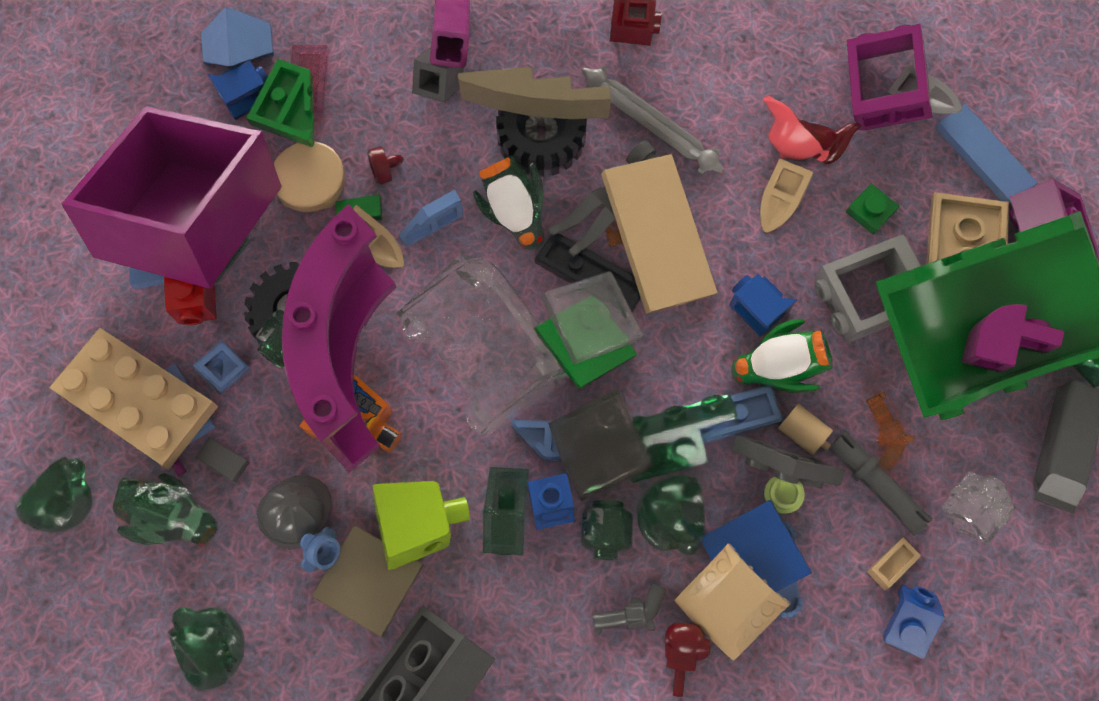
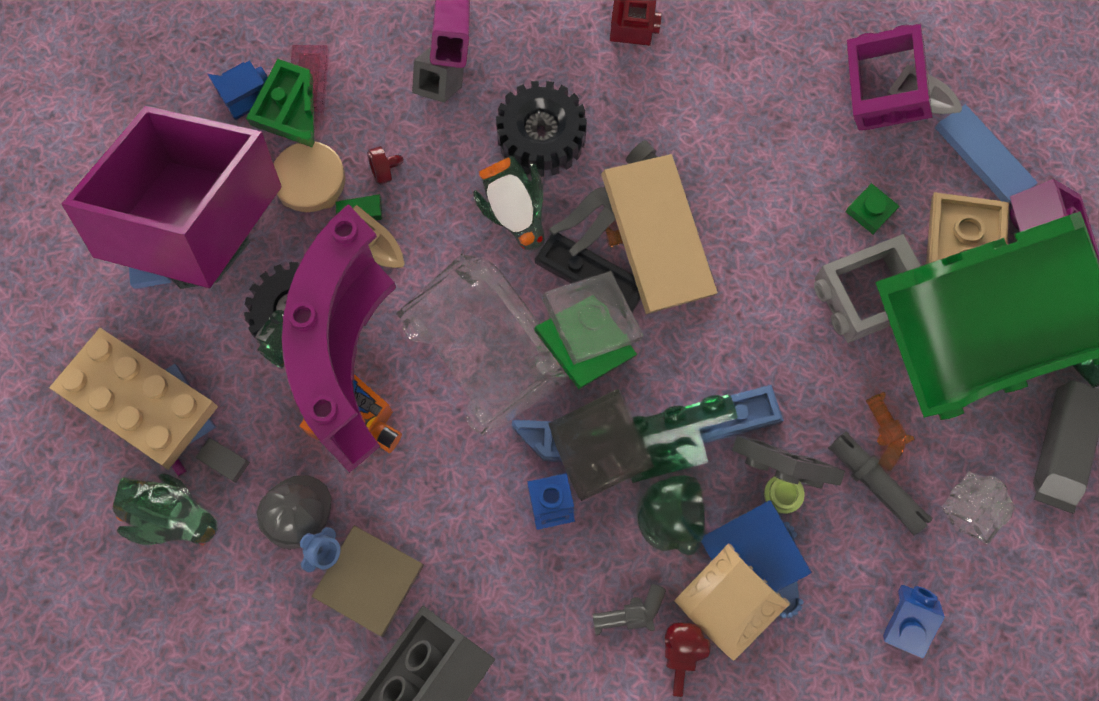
clear green piece [14,456,93,533] -> none
red brick [164,277,217,325] -> none
clear green piece [167,607,246,692] -> none
medium blue tile [193,340,249,396] -> none
medium blue slope [201,7,274,66] -> none
lime torso [372,481,470,570] -> none
medium blue tile [399,190,463,247] -> none
dark tan slope [458,67,611,119] -> none
clear green slope [483,467,529,555] -> none
clear green head [581,500,633,561] -> none
light grey wheel [582,66,724,174] -> none
blue window [729,274,798,337] -> none
animal [731,319,833,393] -> none
tan plate [760,158,814,233] -> none
coral hair [763,96,861,164] -> none
tan piece [778,403,833,456] -> none
tan piece [866,537,921,591] -> none
magenta brick [961,304,1064,373] -> none

